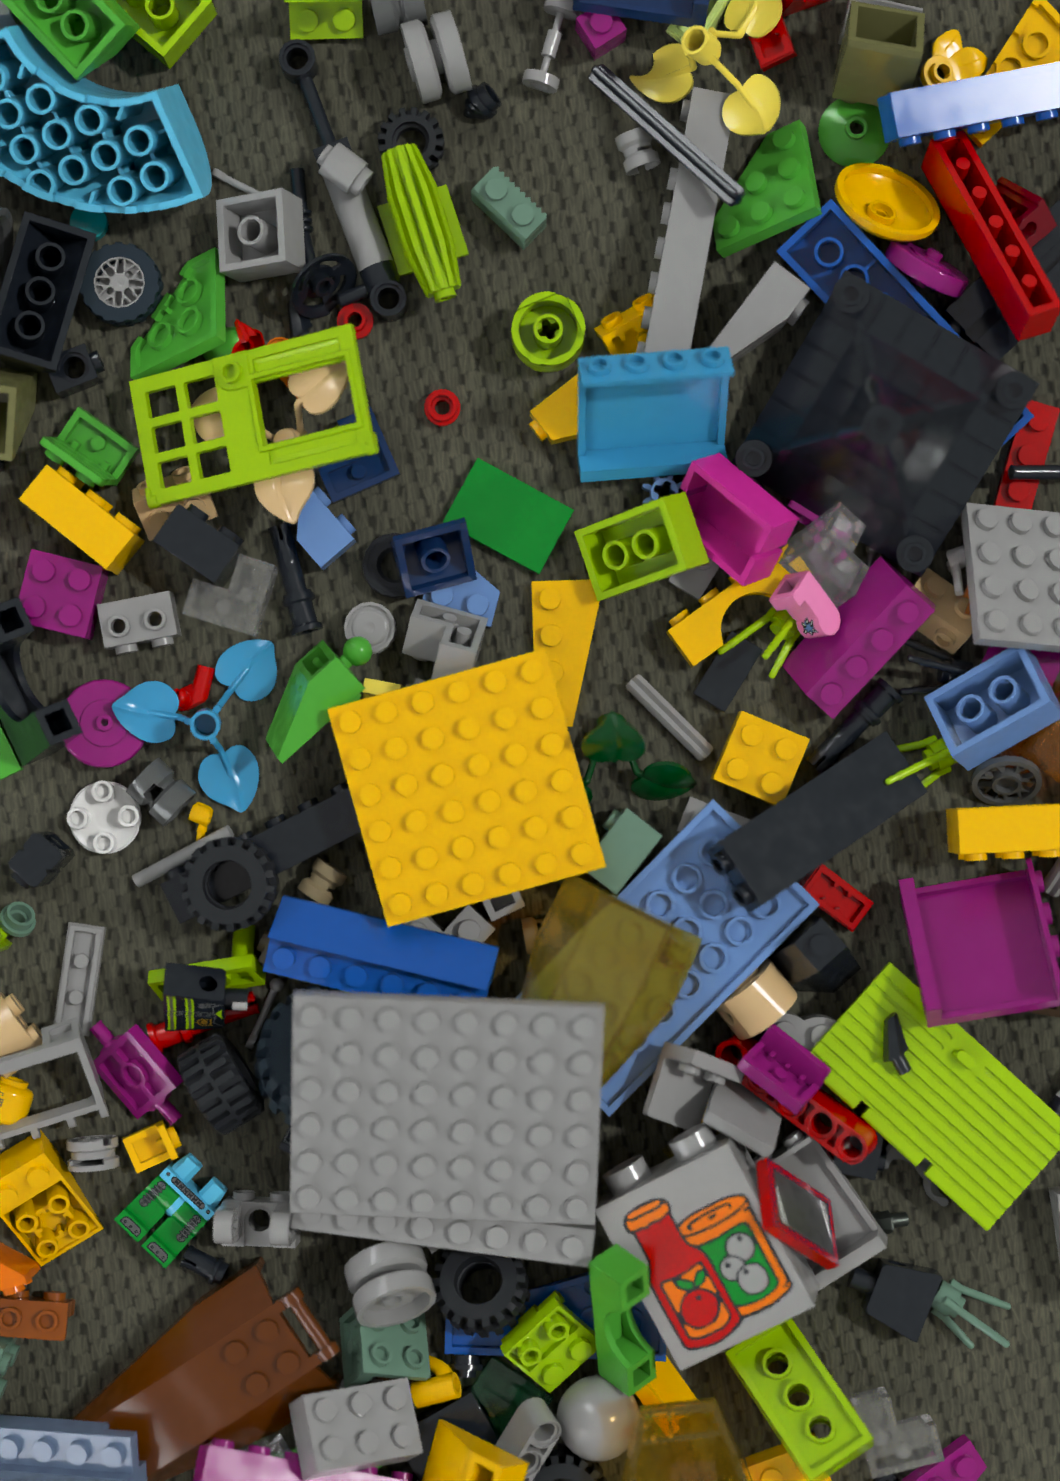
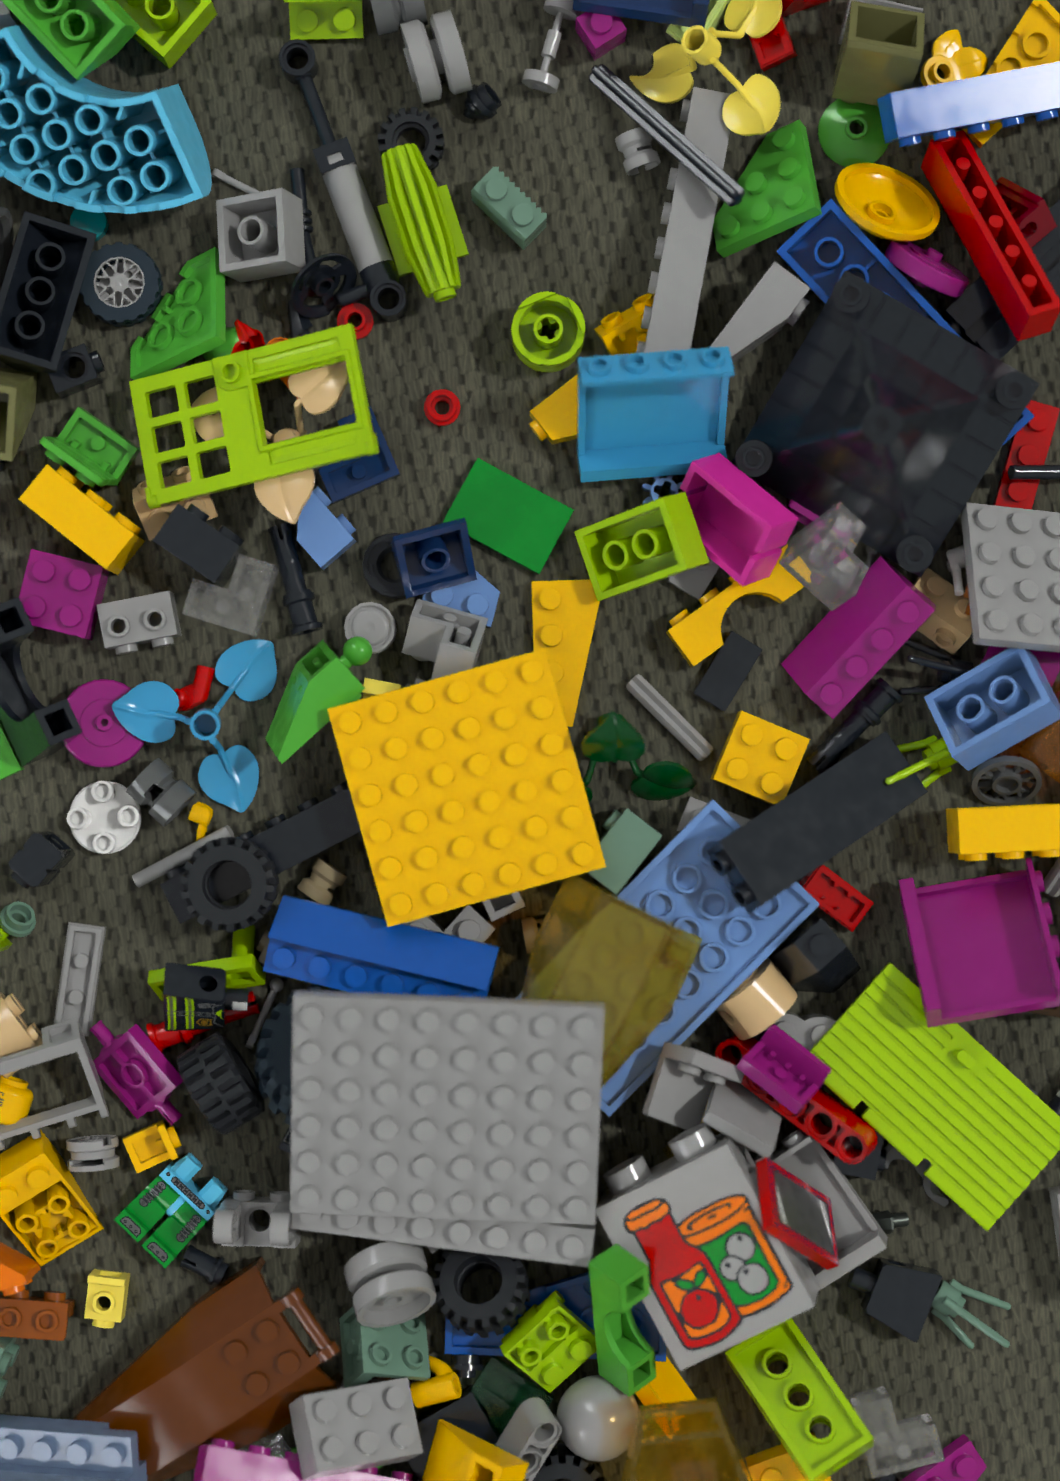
light grey brick [316,142,374,196] -> none
lime plant [717,606,801,679] -> none
bright pink leg [768,570,840,639] -> none
black bar [883,1012,912,1075] -> none
none -> light yellow brick [84,1269,130,1328]

